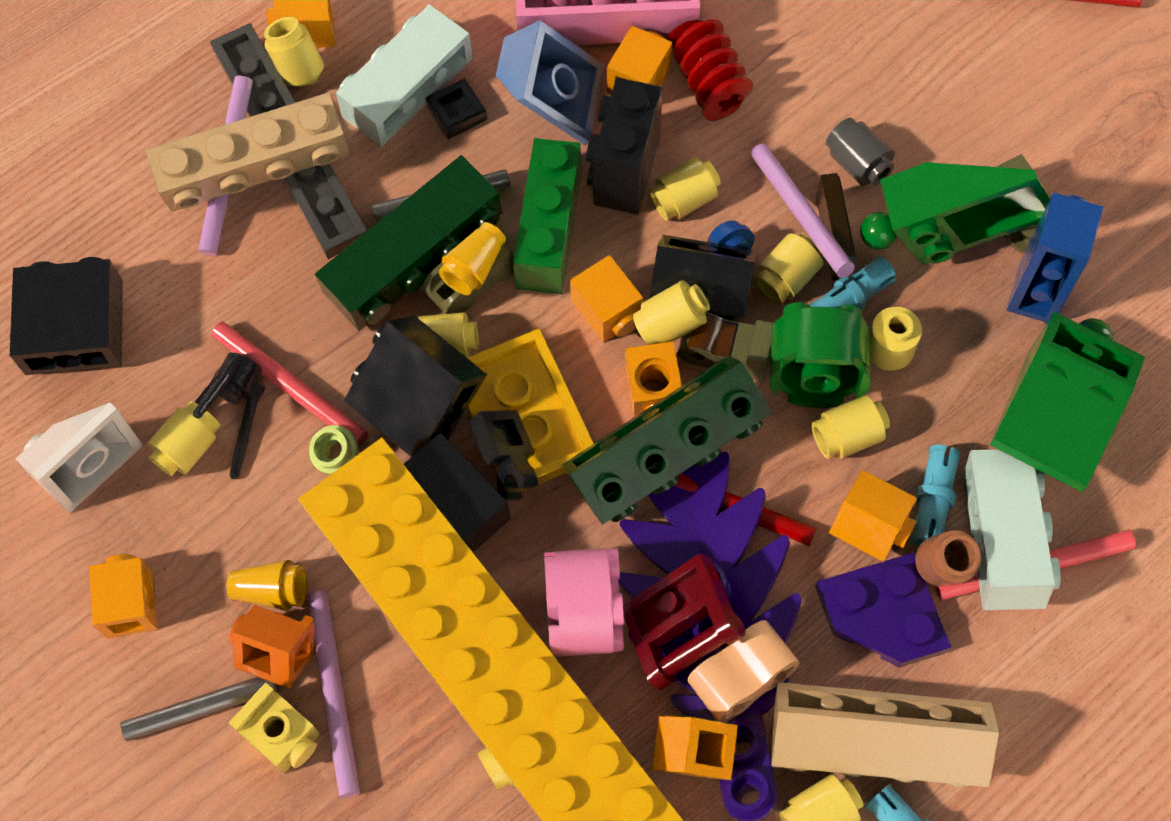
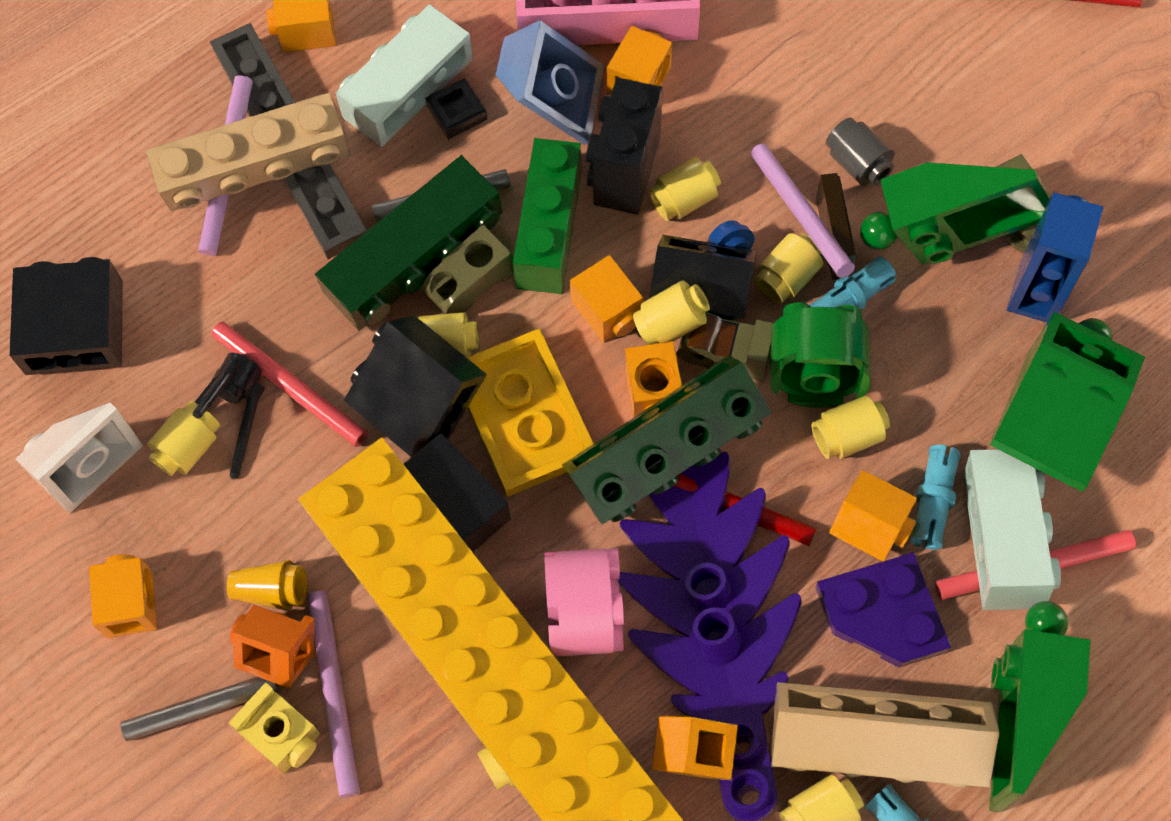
light yellow brick [264,17,324,87] -> none
yellowish green plate [309,425,358,475] -> none
yellow cone [439,222,506,295] -> none
black plate [468,410,538,501] -> none
dark red plate [623,553,746,690] -> none
red piece [667,19,753,121] -> none
light nougat axle [688,620,800,723] -> none
light yellow brick [870,307,922,371] -> none
nougat brick [915,530,981,587] -> none
none -> green slope [989,601,1091,813]

